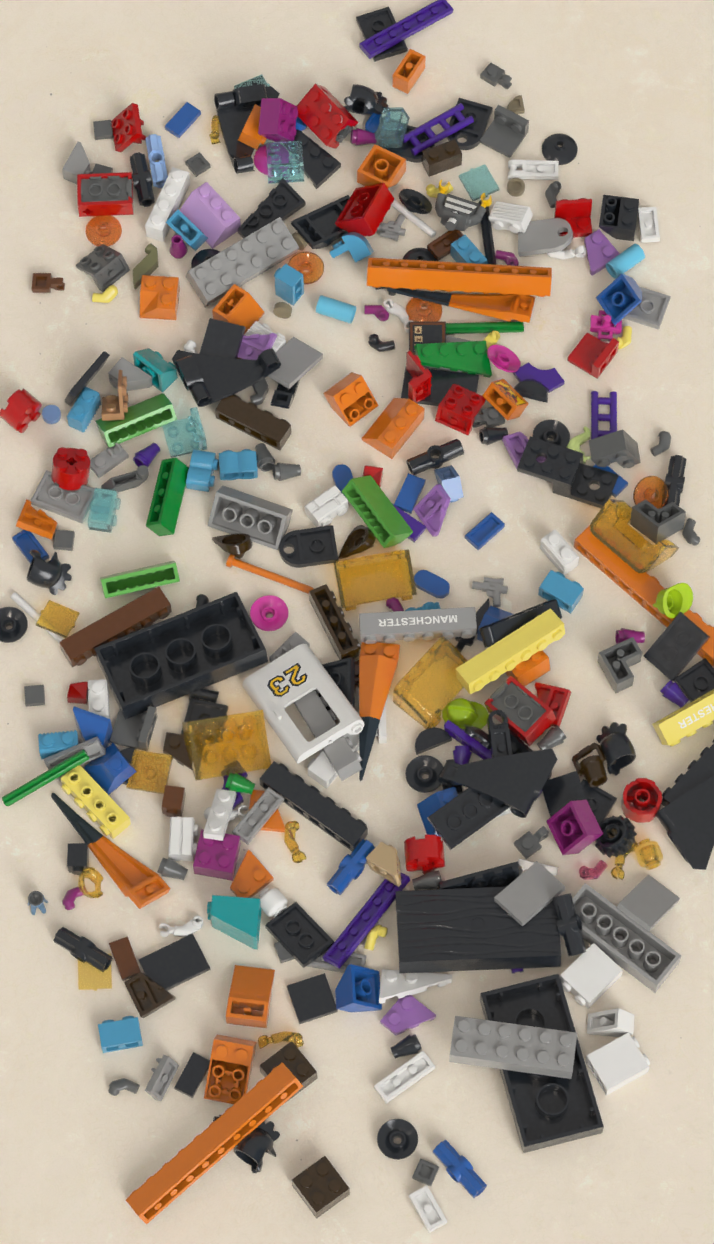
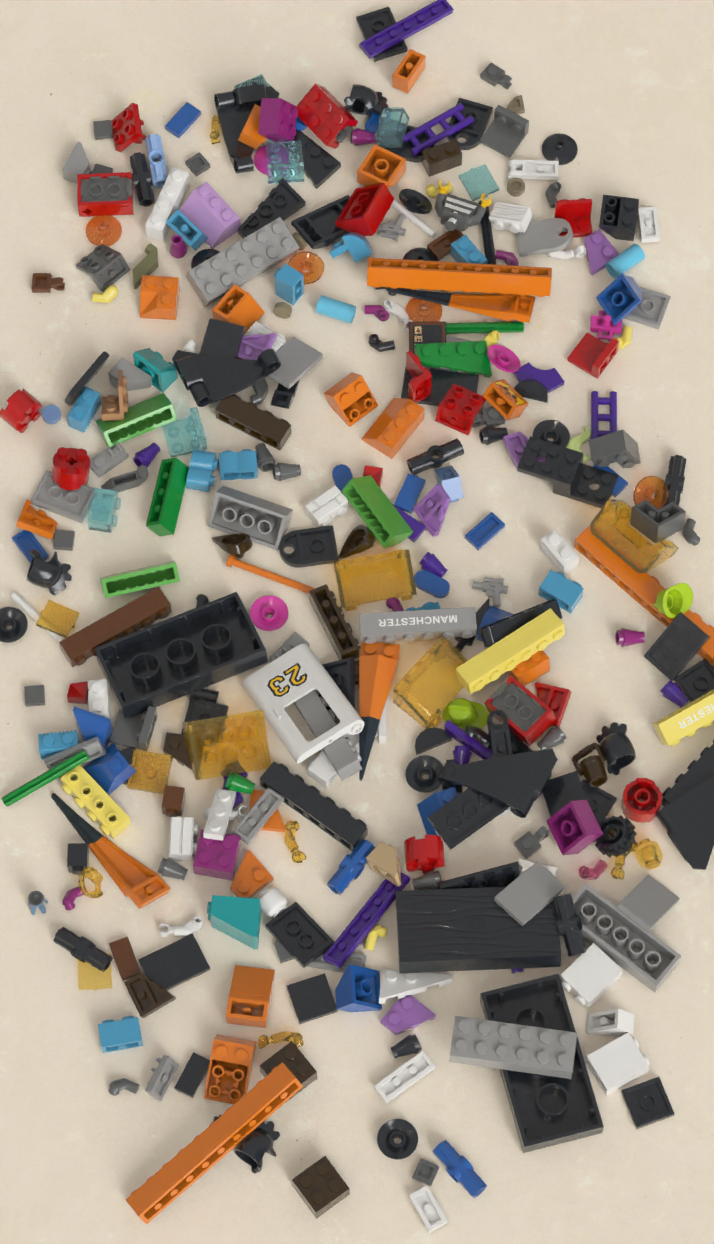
dark grey brick [597,637,642,694] -> none
dark grey arm [650,431,671,456] -> none
none -> dark purple cone [419,552,448,578]
none -> black tile [621,1077,675,1129]

